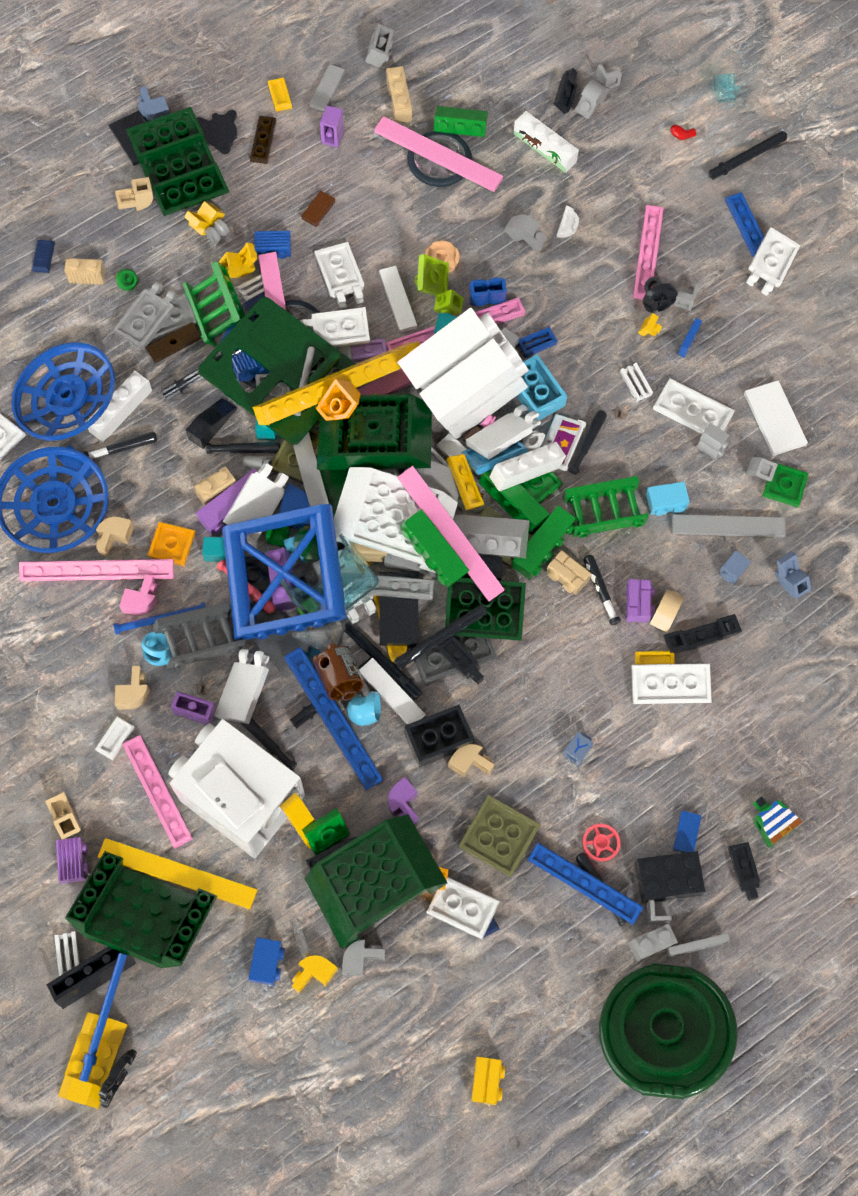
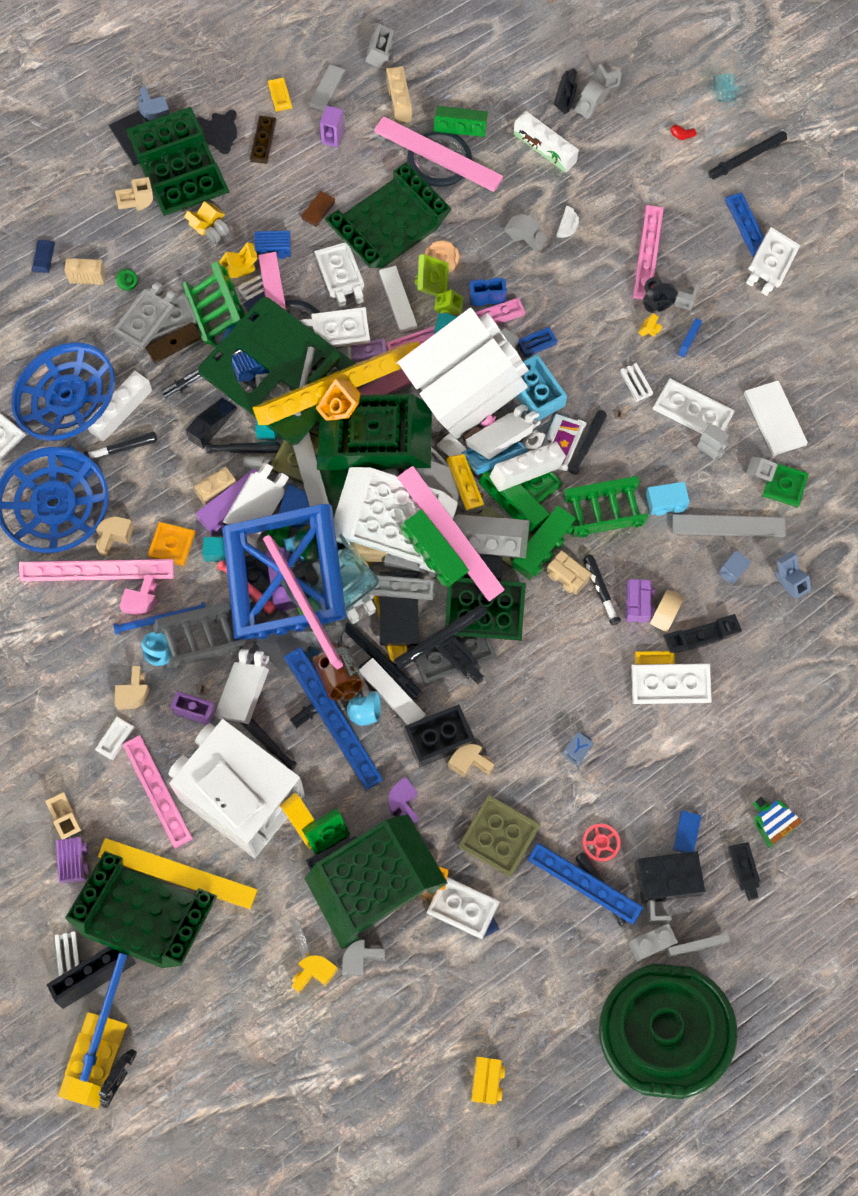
blue brick [248,938,285,986] -> none
none -> bright pink tile [263,535,343,670]
none -> dark green slope [325,162,451,268]

